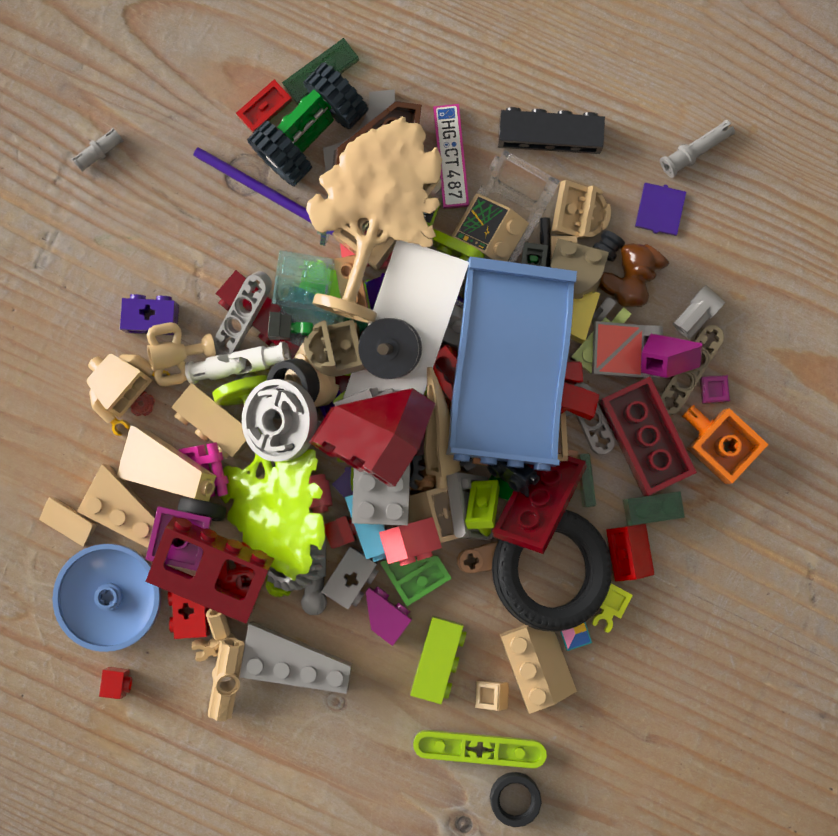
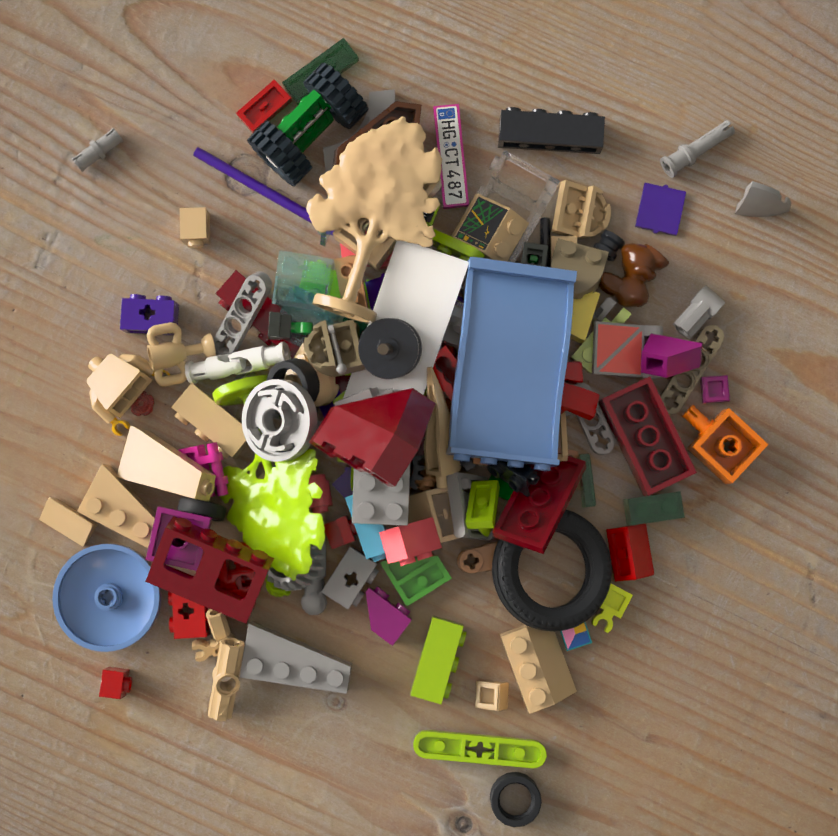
none -> tan brick [180,207,211,248]
none -> light grey hinge [328,324,347,374]
none -> light grey brick [735,181,791,217]

